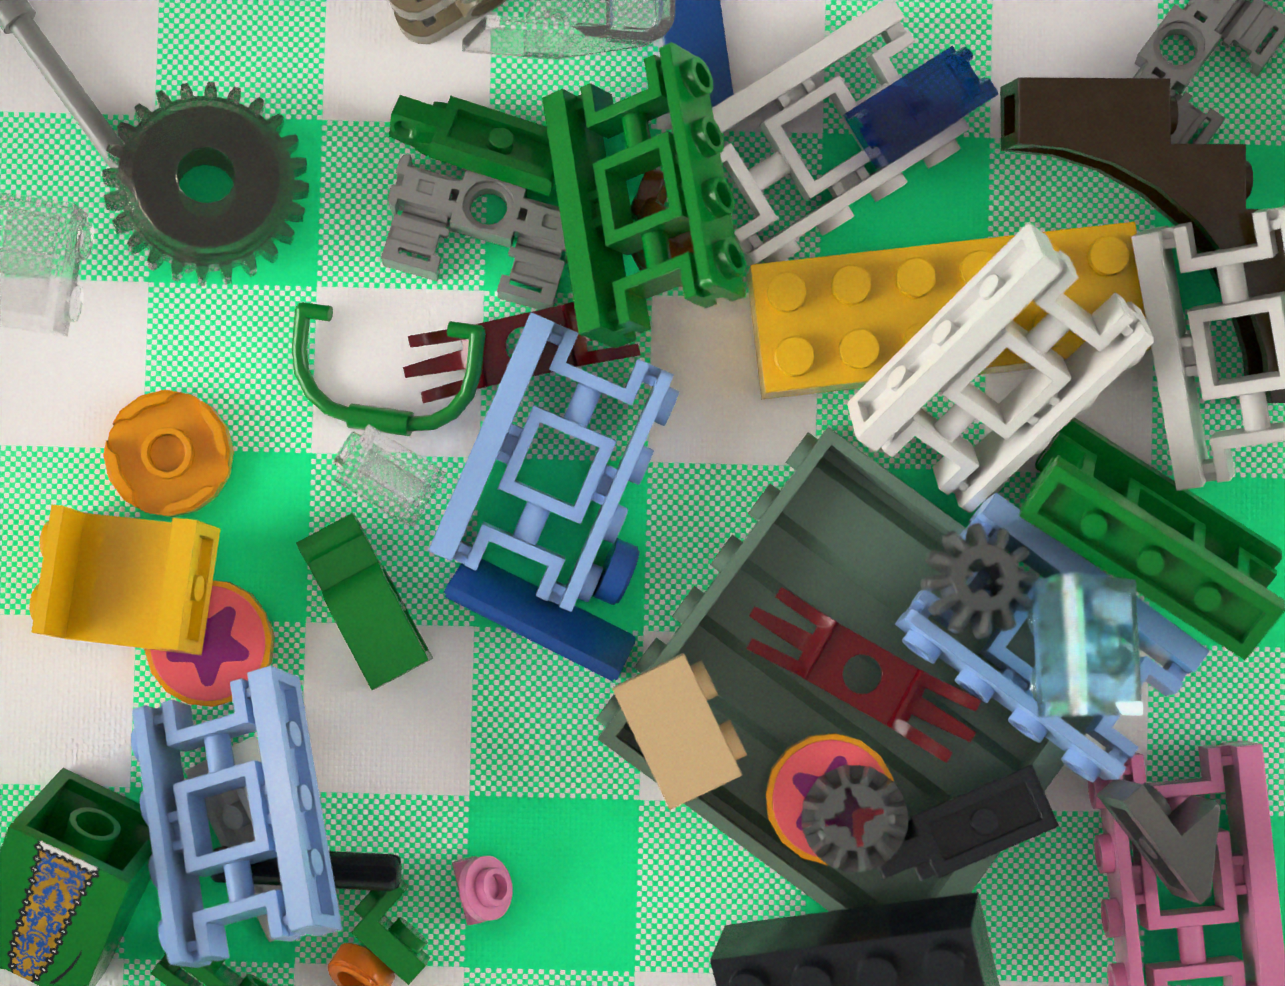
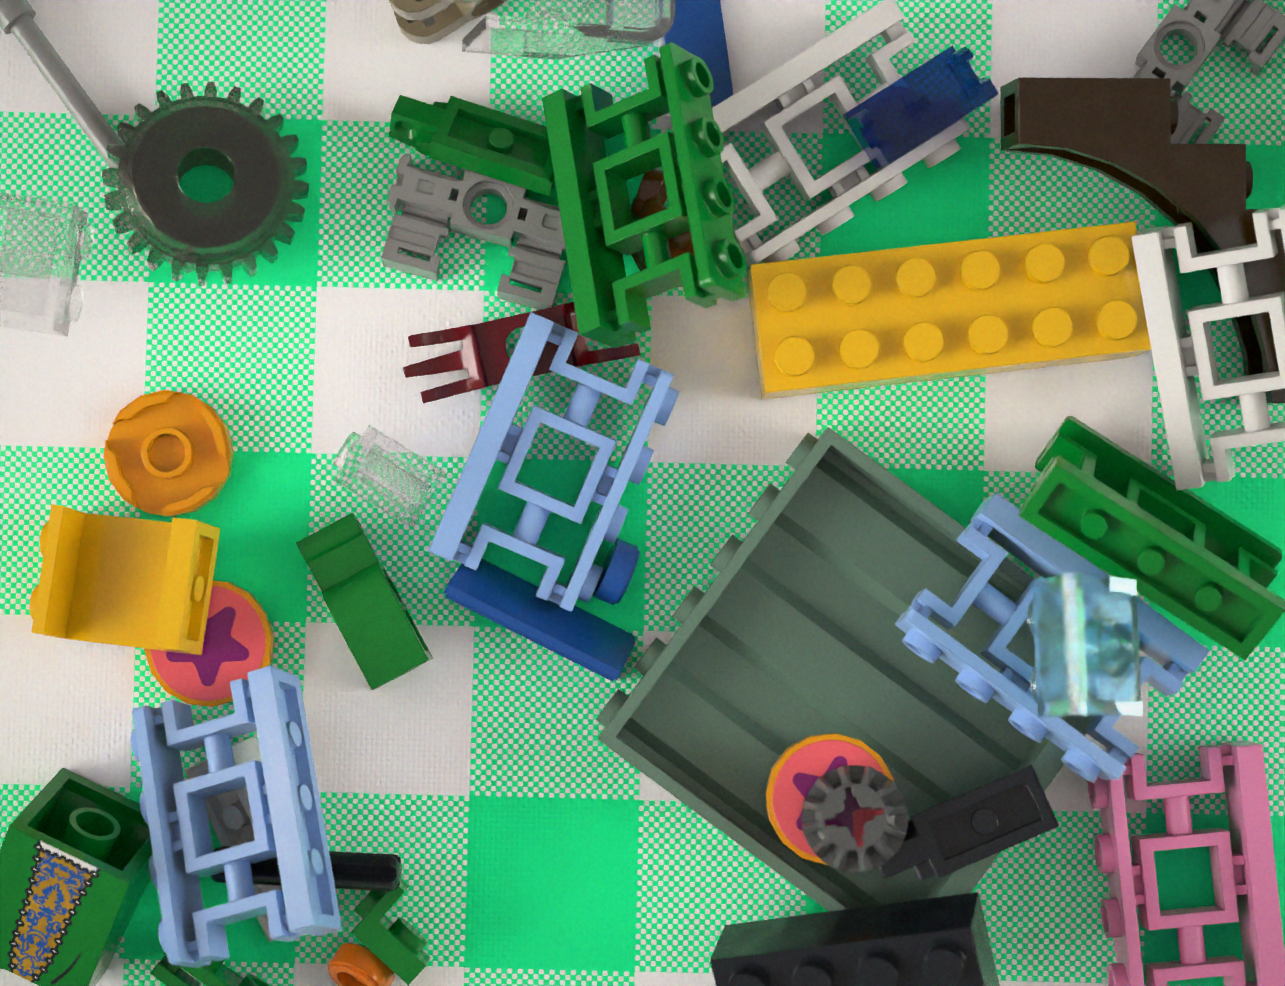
green piece [292,302,486,436] -> none
bright pink plate [452,856,513,925] -> none
tan brick [612,653,747,810] -> none
dark red piece [746,587,981,763] -> none
white fence [847,222,1154,513] -> none
dark grey gear [921,523,1037,639] -> none
dark grey slope [1096,779,1220,904] -> none

